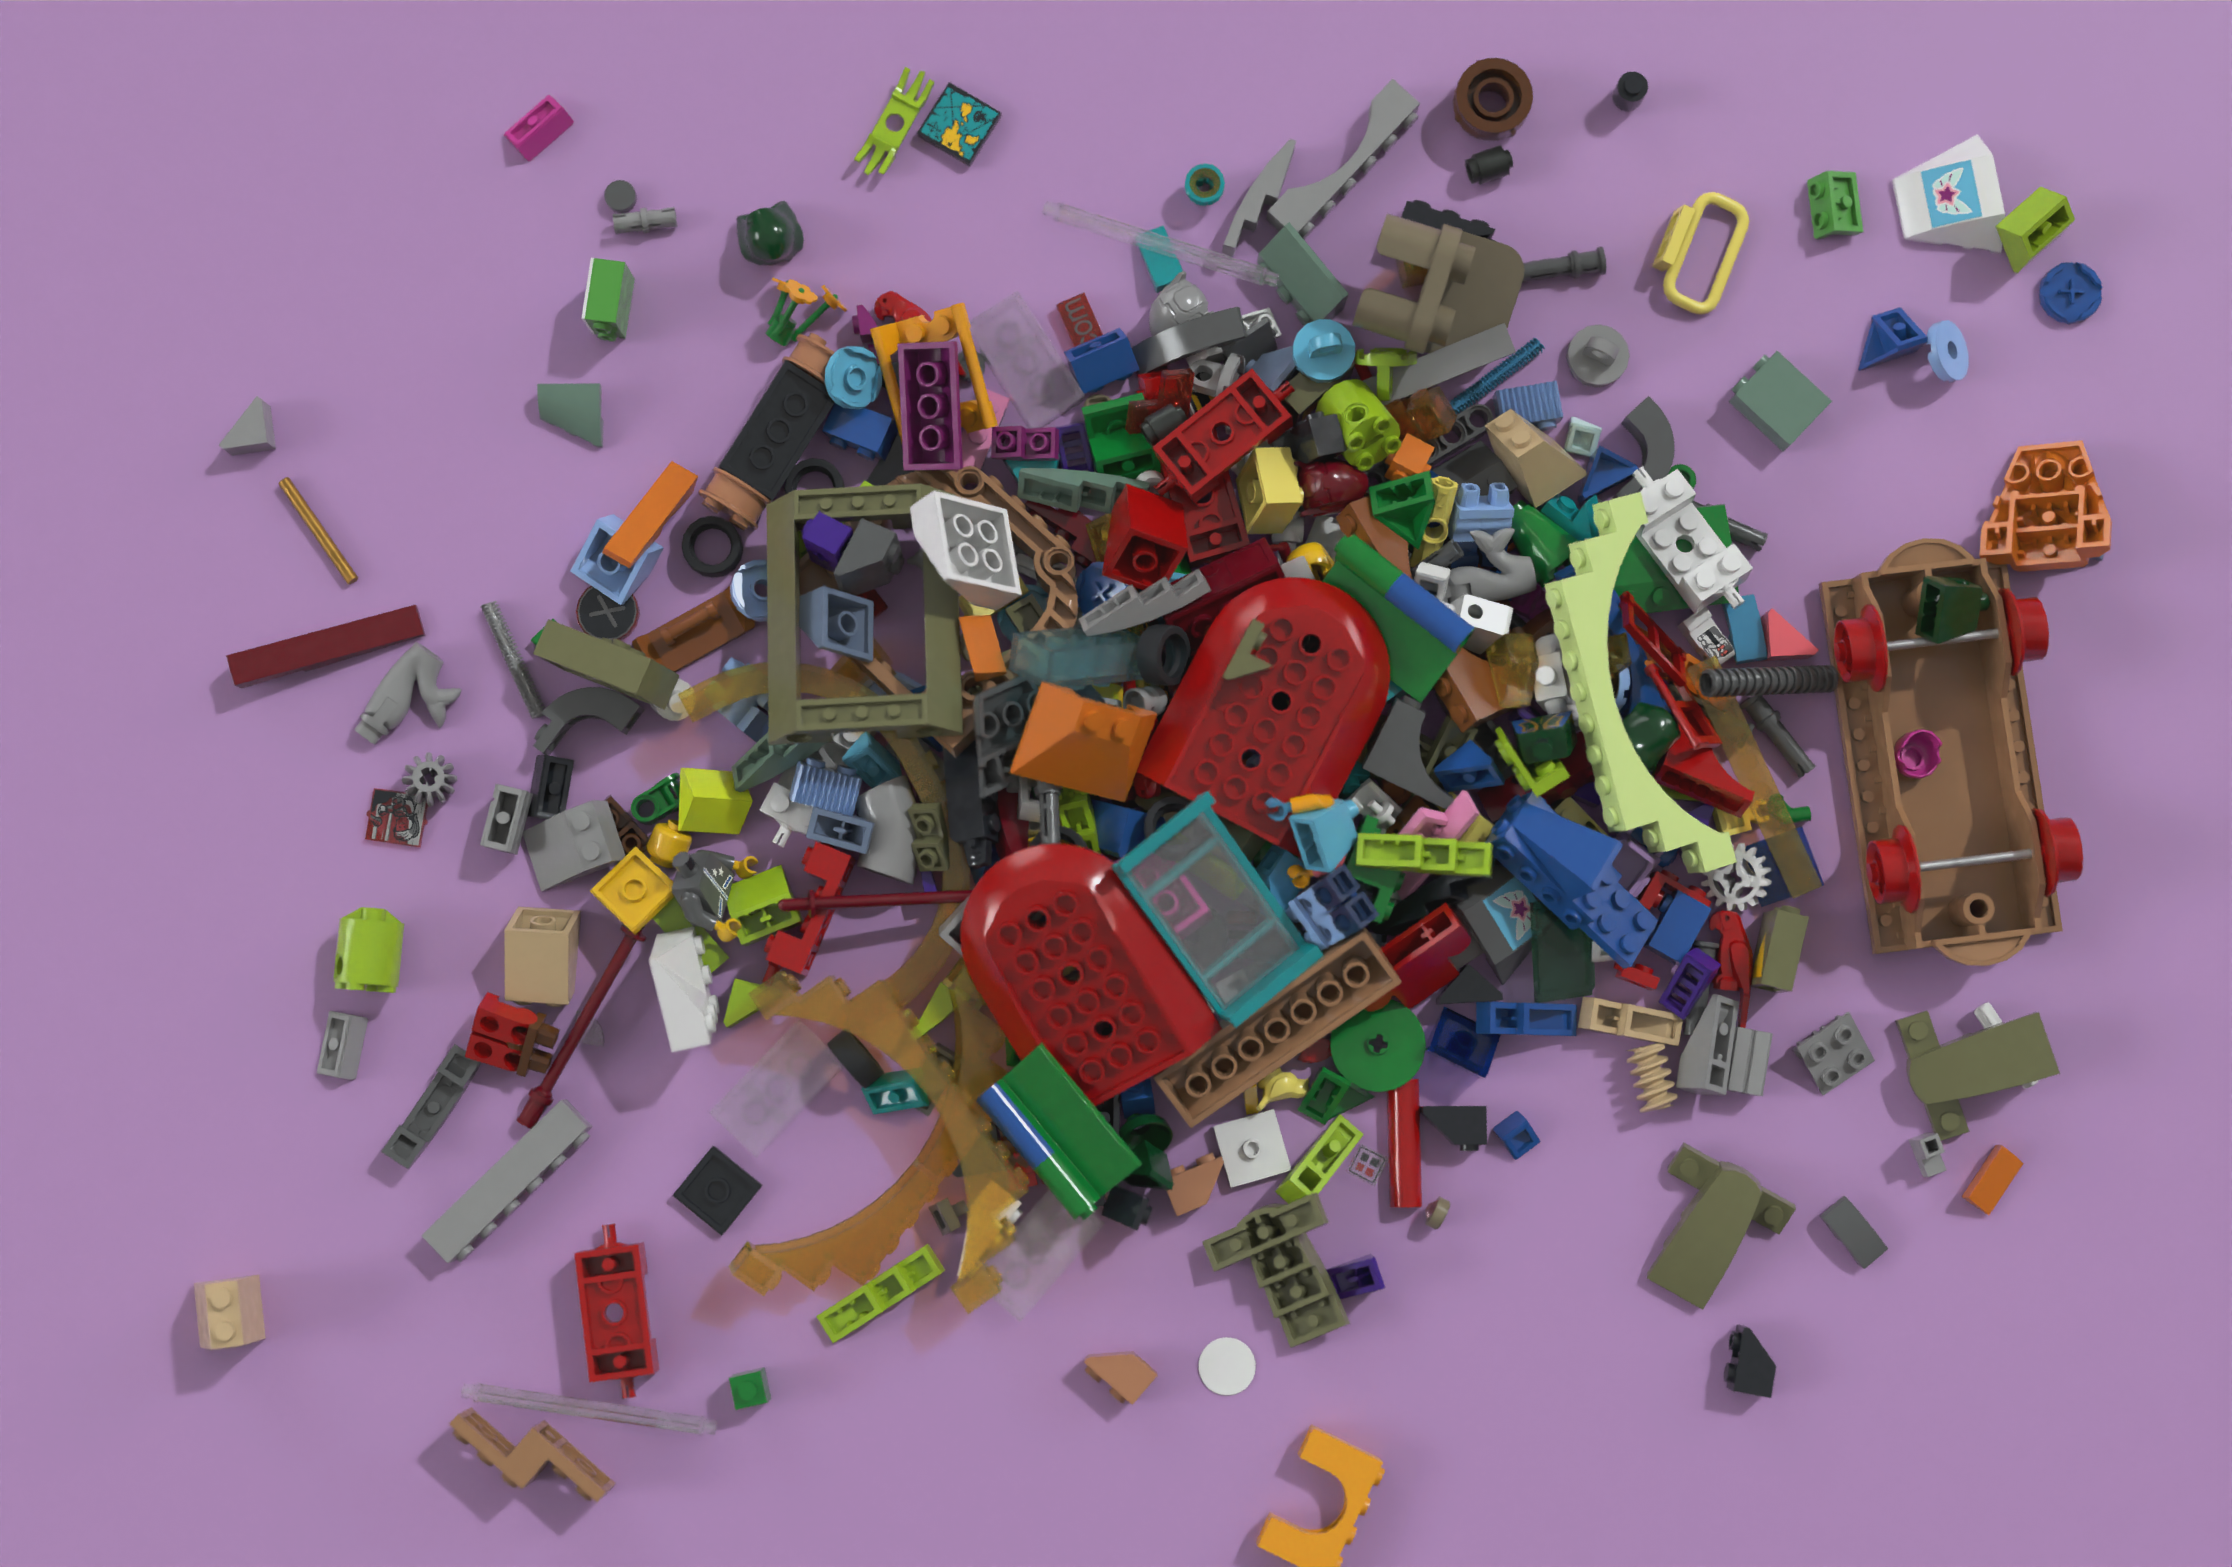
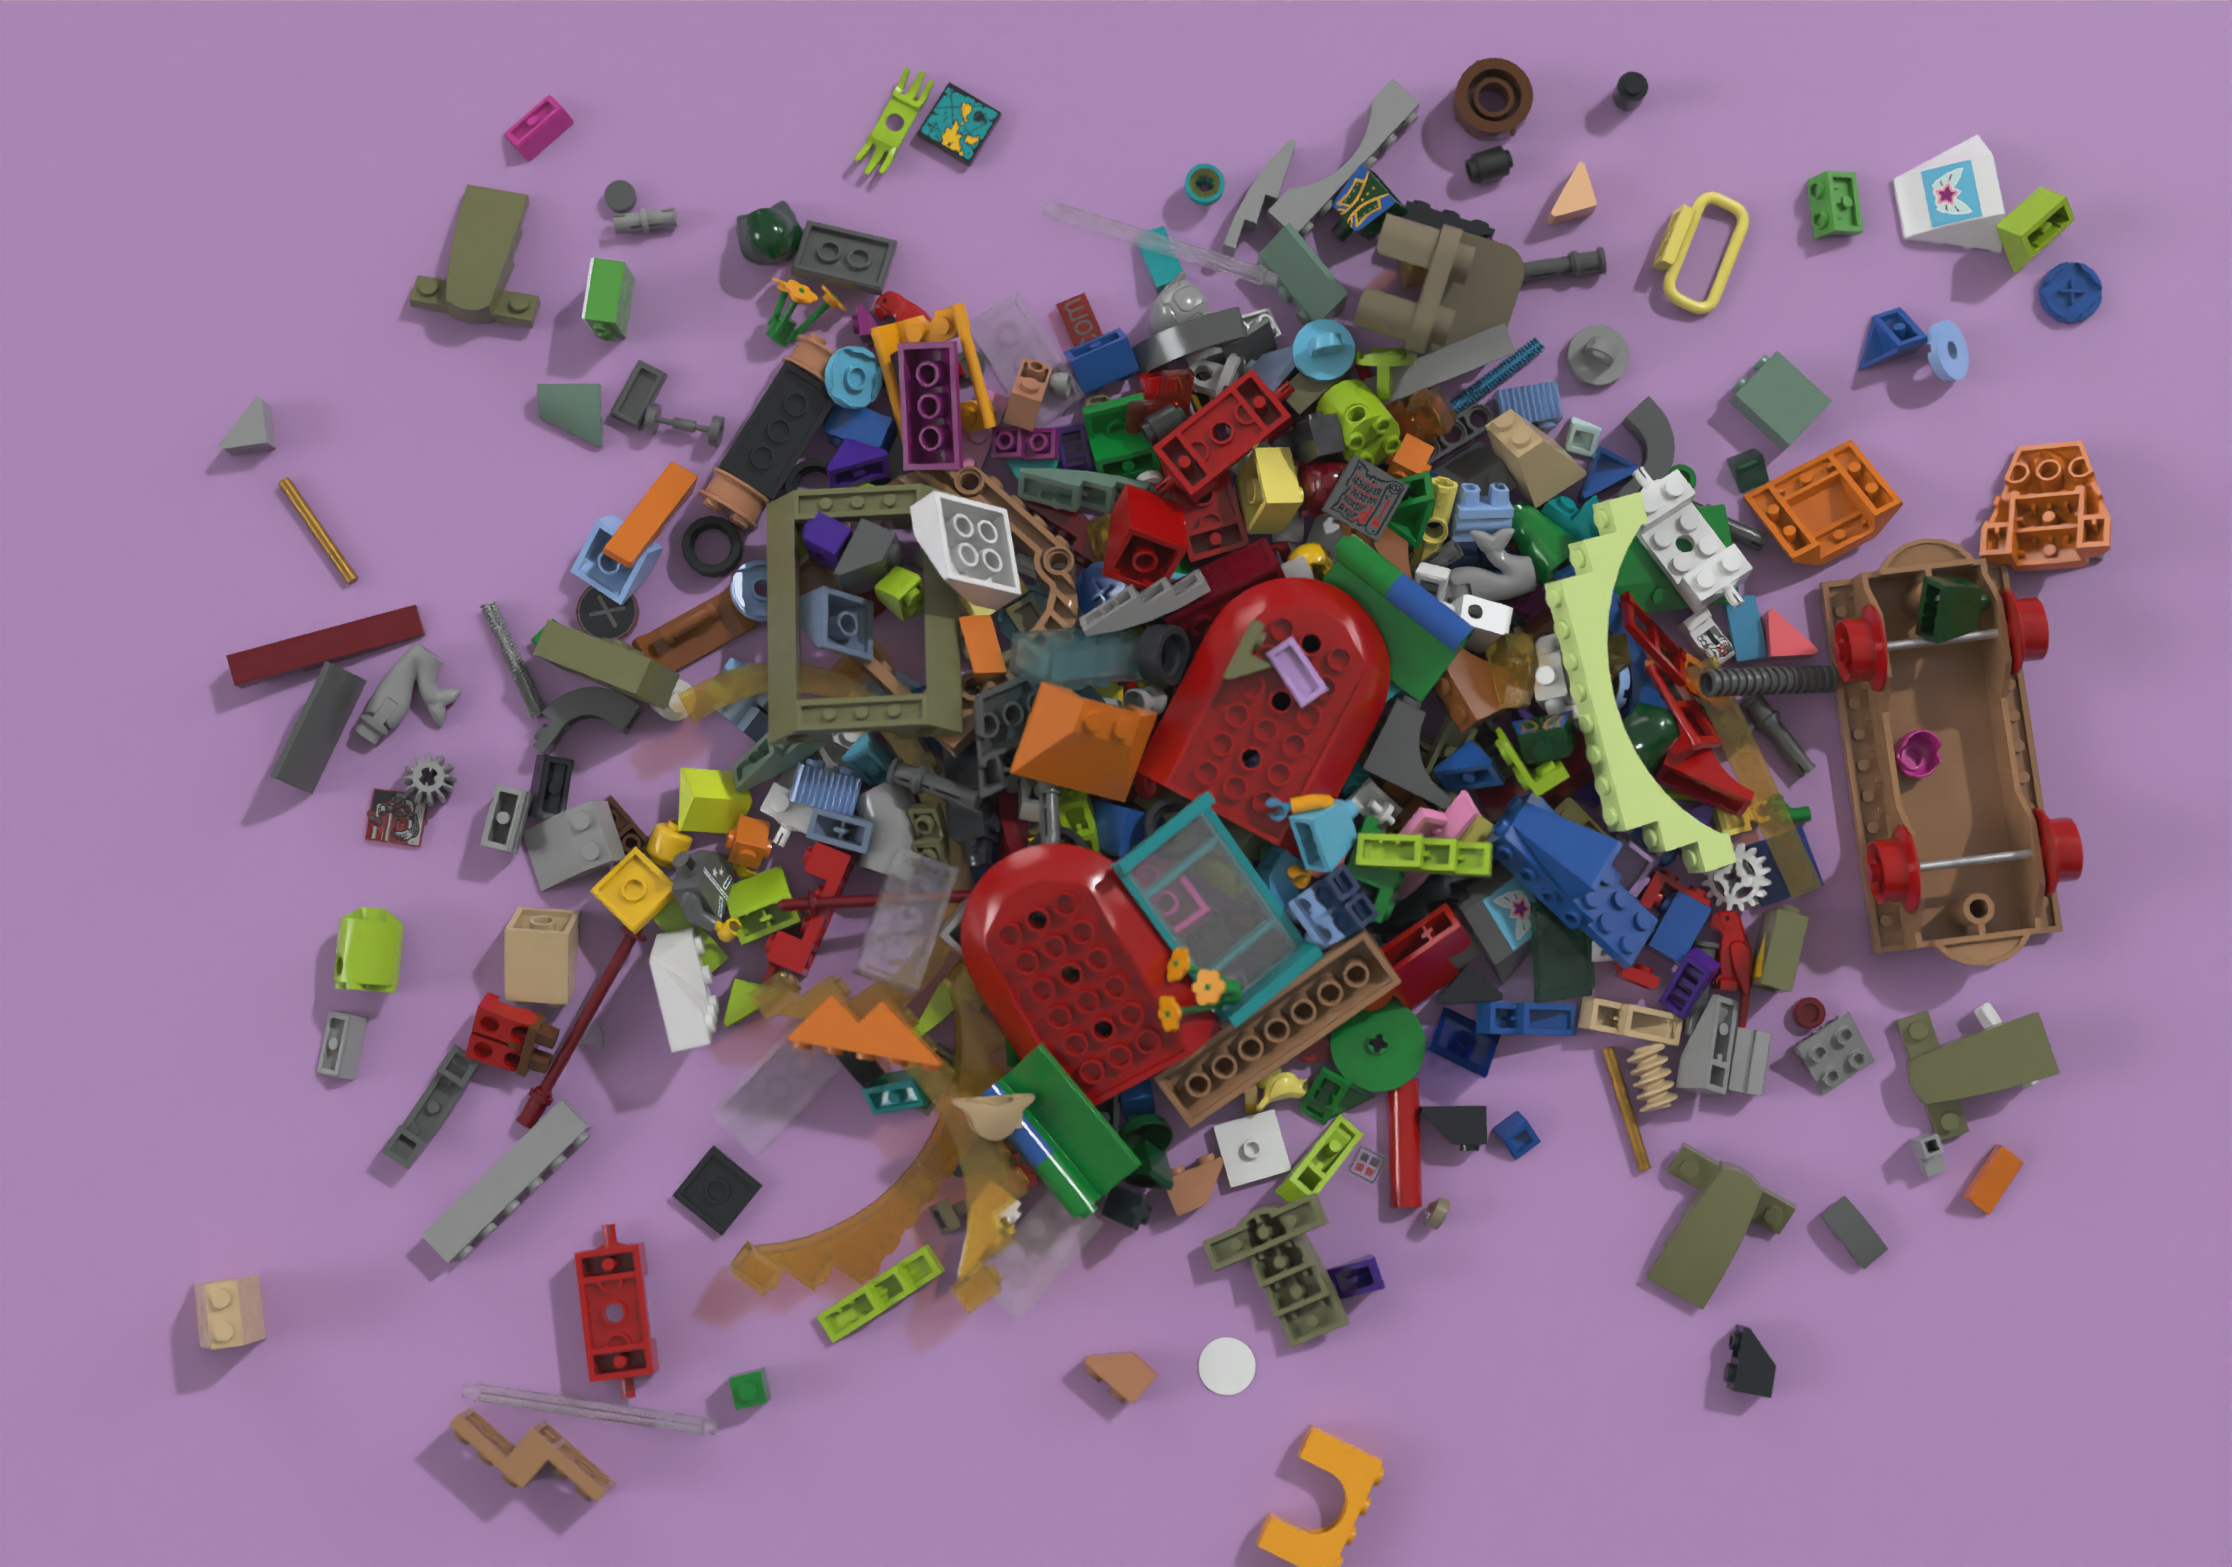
green piece [631,772,680,825] -> none
none -> dark grey slope [270,661,367,794]
none -> olive slope [410,184,540,328]
none -> dark grey tile [610,360,668,430]
none -> flat silver wheel [644,403,725,447]
none -> orange brick [724,814,772,870]
none -> orange slope [787,994,945,1072]
none -> dark grey tile [791,220,897,296]
none -> dark purple slope [827,438,890,488]
none -> clear brick [852,847,959,995]
none -> lime slope [874,565,924,623]
none -> dark grey pin [887,757,983,810]
none -> tan hat [951,1093,1035,1141]
none -> nougat slope [1003,358,1053,431]
none -> light grey hinge [1048,372,1071,398]
none -> light orange plant [1158,947,1241,1032]
none -> lavender tile [1265,636,1329,708]
none -> dark grey tile [1321,454,1409,542]
none -> torso [1331,163,1409,243]
none -> light nougat slope [1545,161,1597,225]
none -> pearl gold bar [1601,1046,1651,1172]
none -> clear green slope [1727,448,1769,493]
none -> orange slope [1743,439,1903,566]
none -> dark red tile [1792,997,1826,1029]

